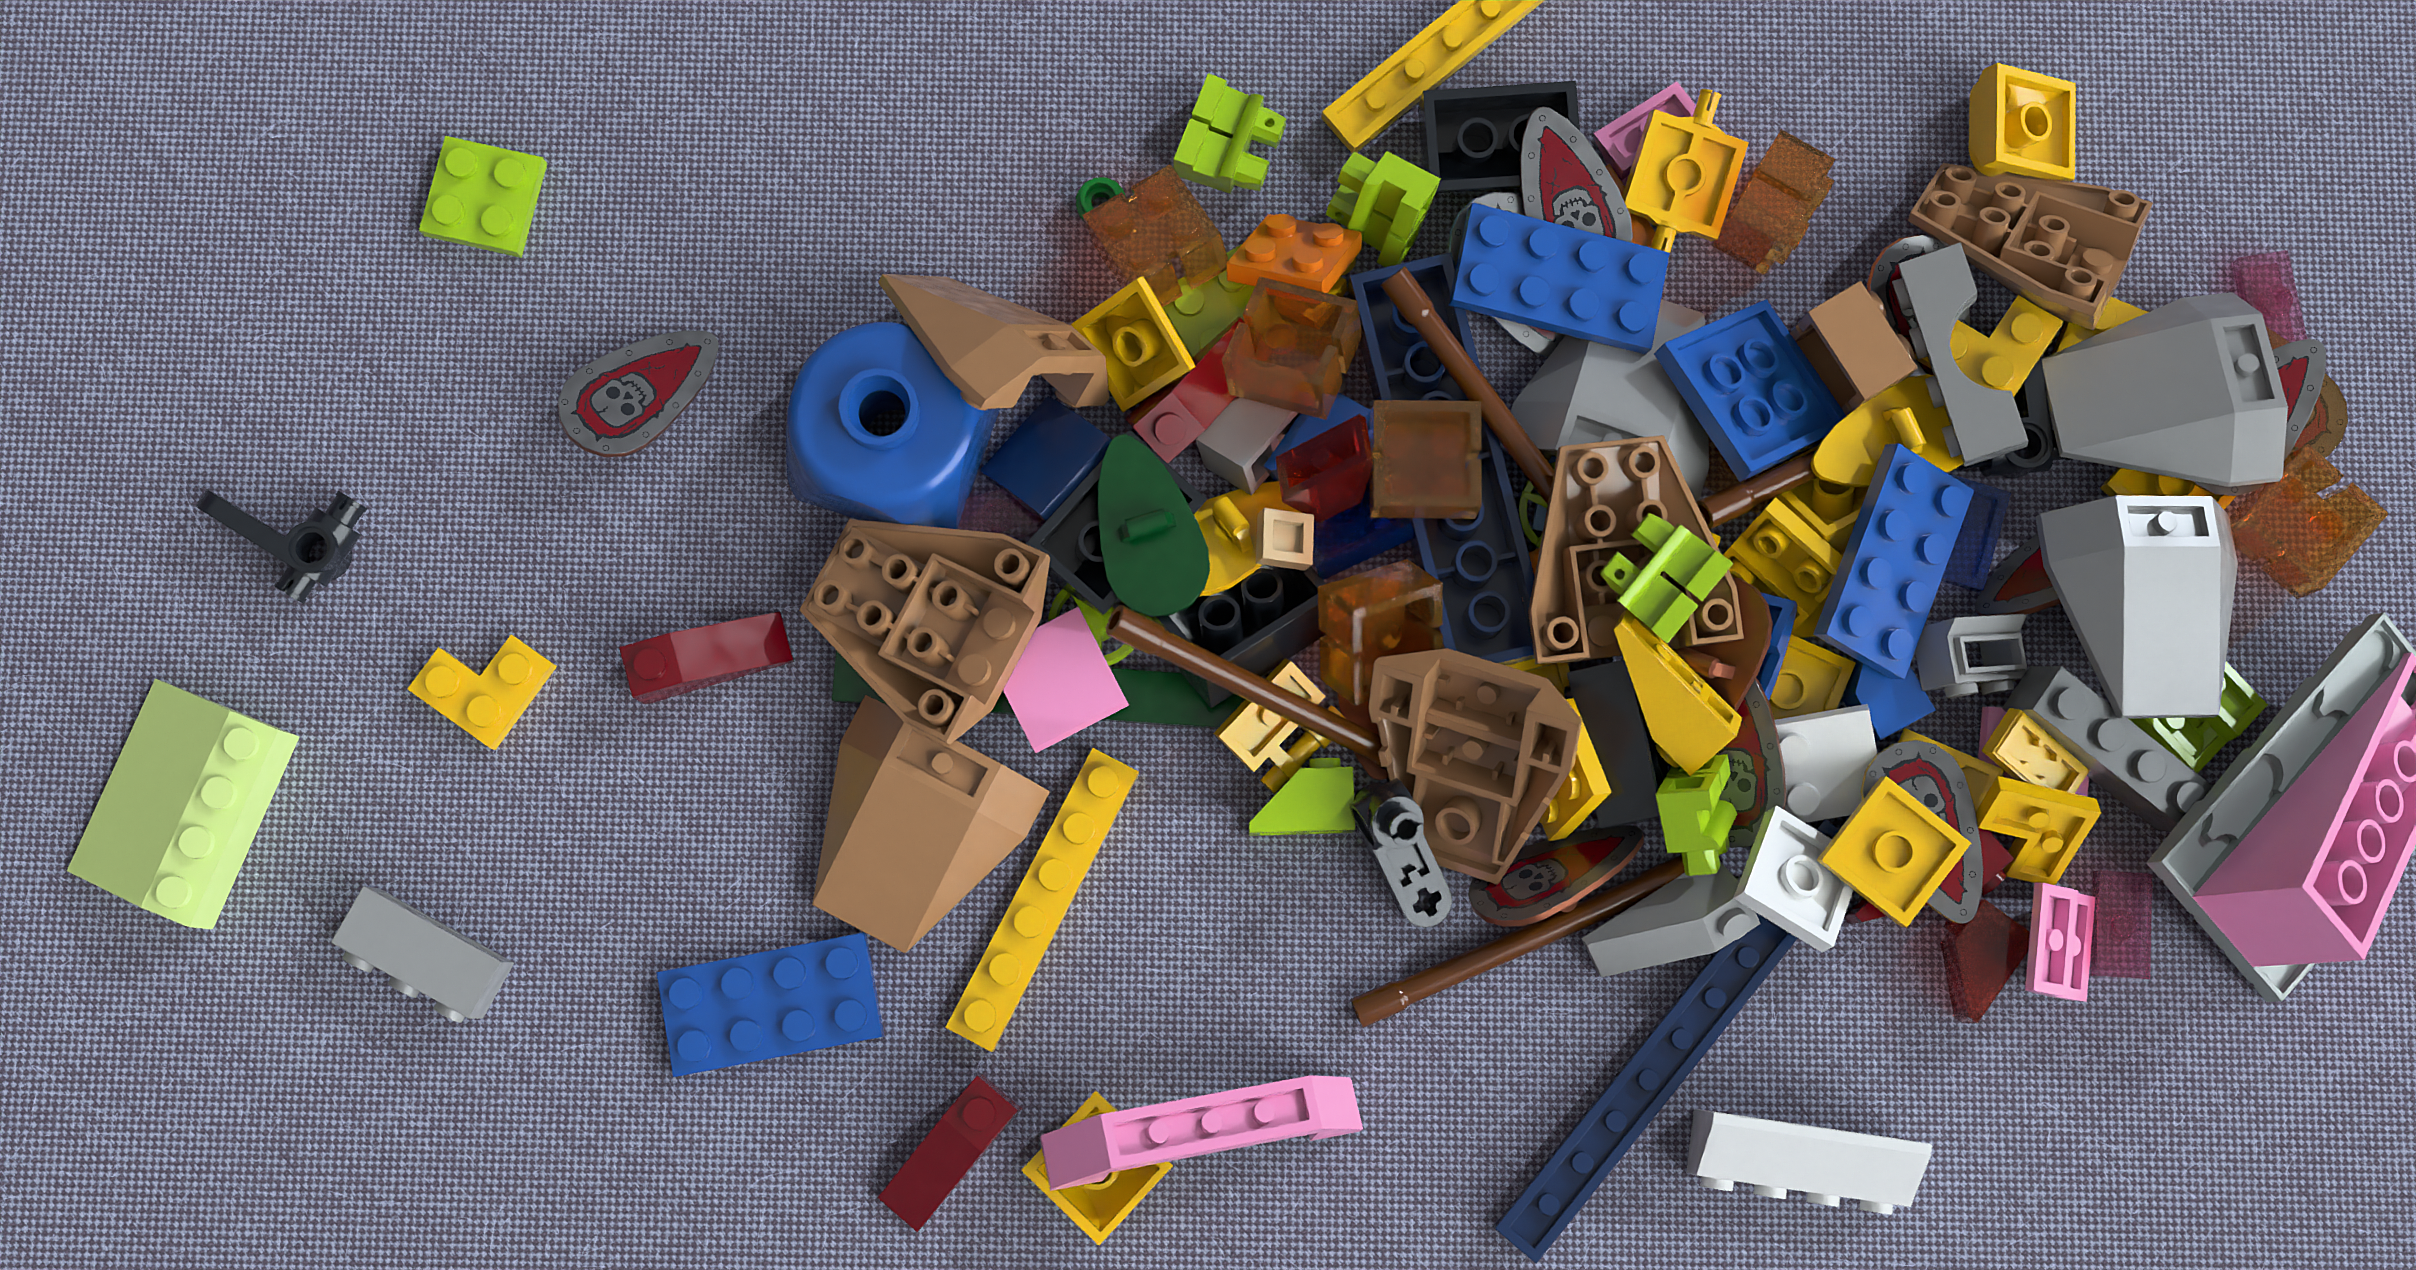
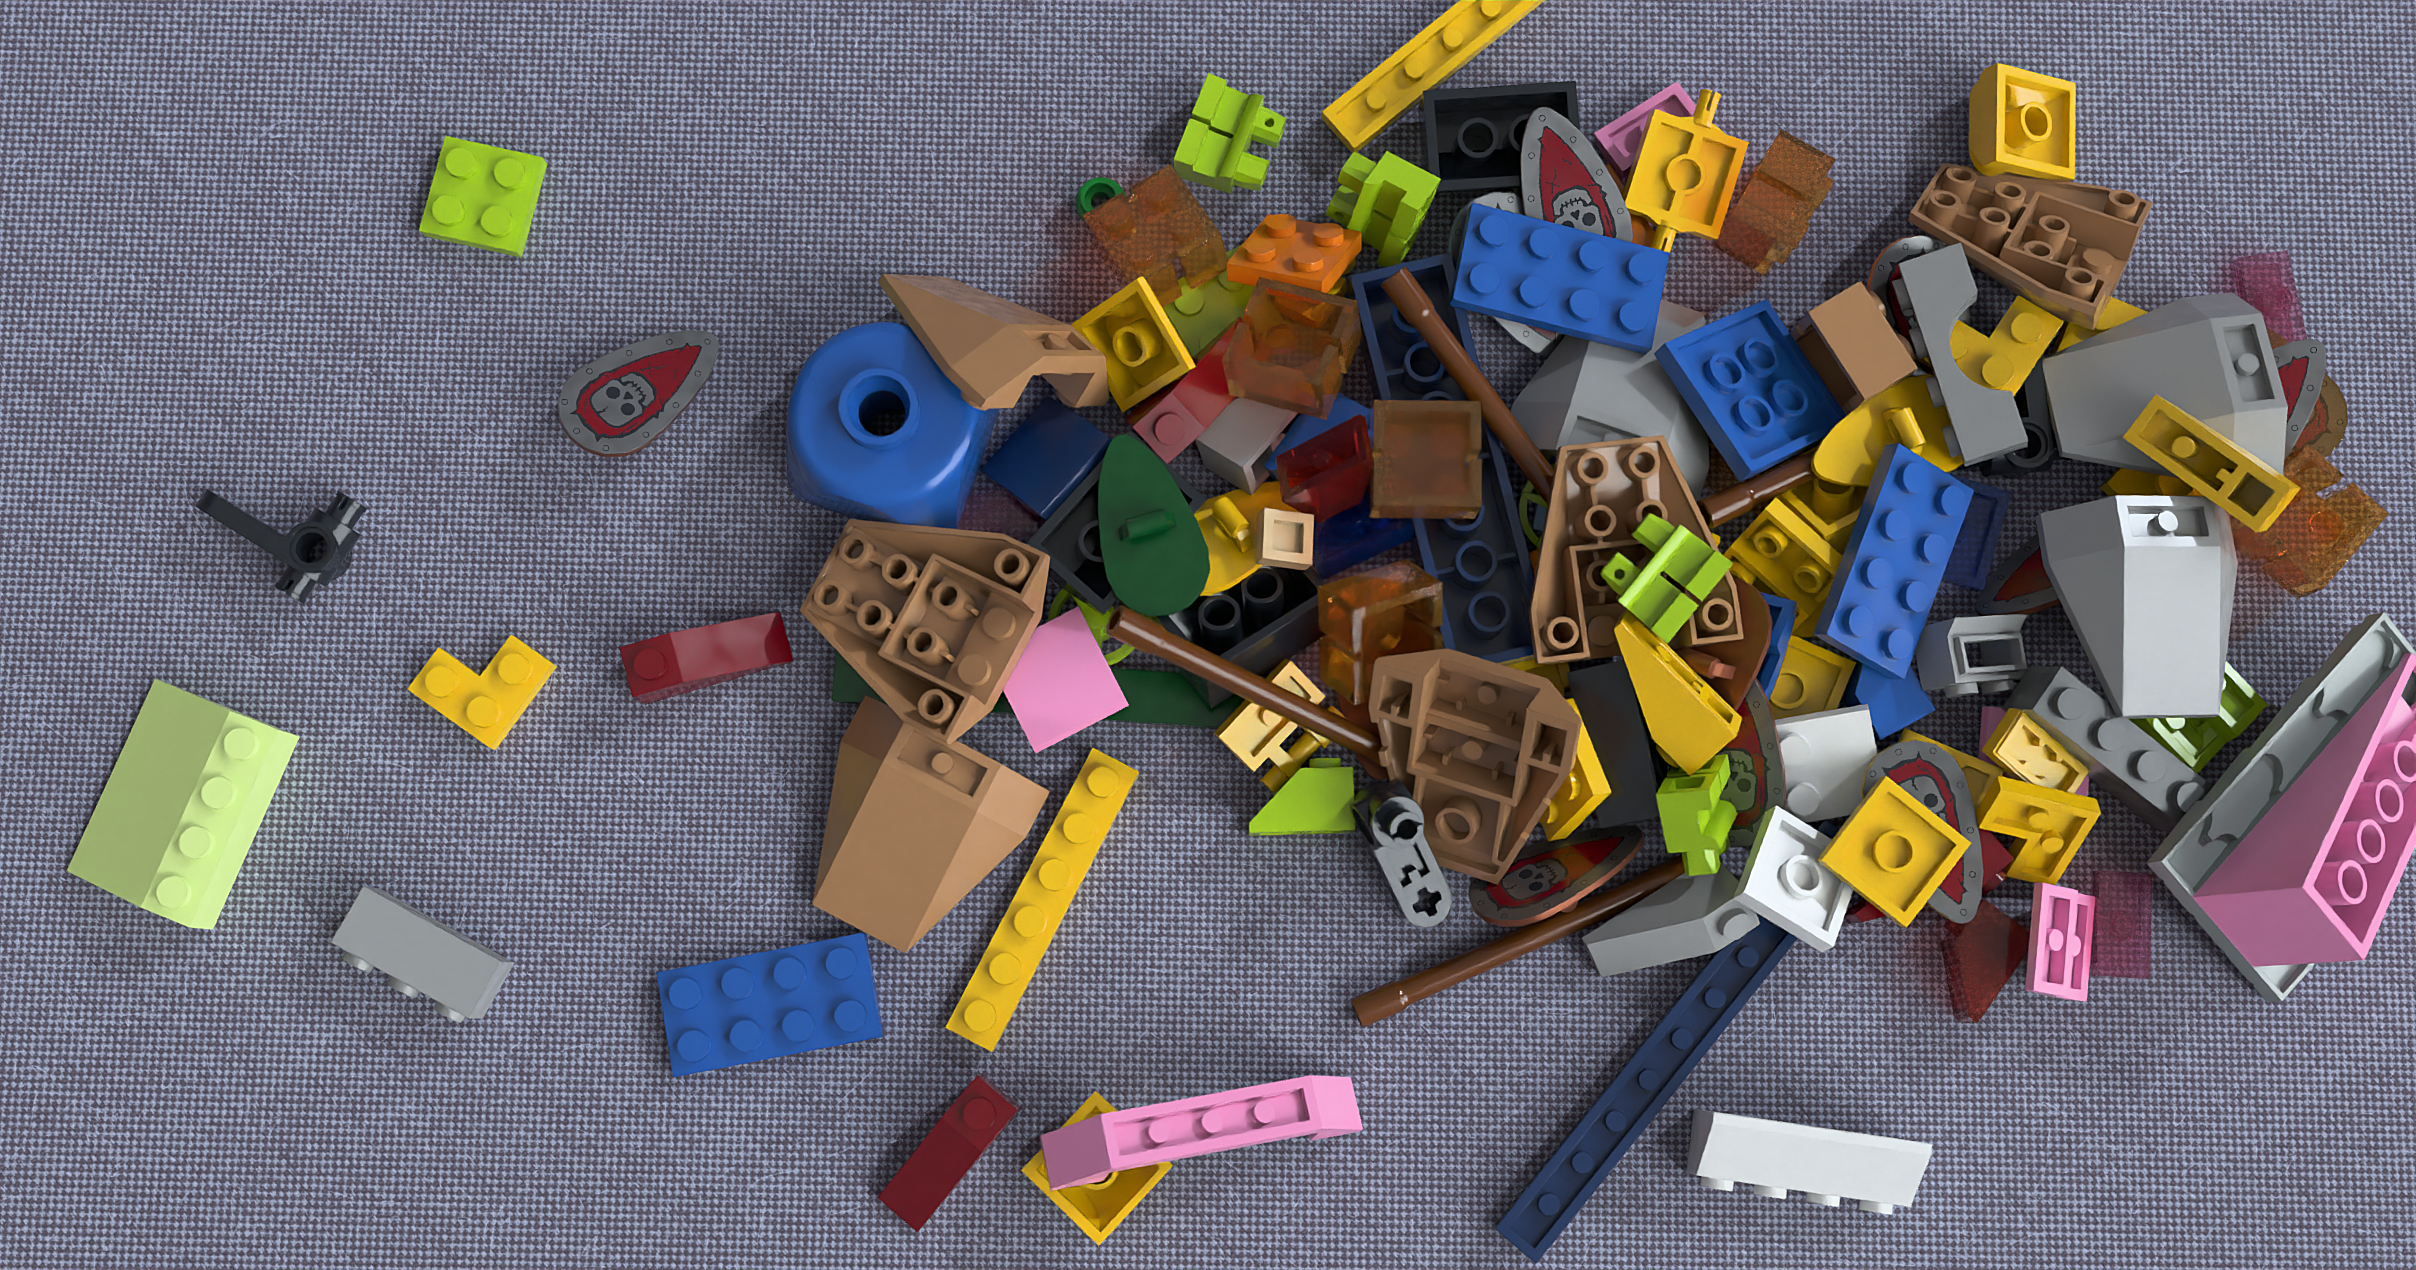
none -> yellow slope [2122,394,2301,532]

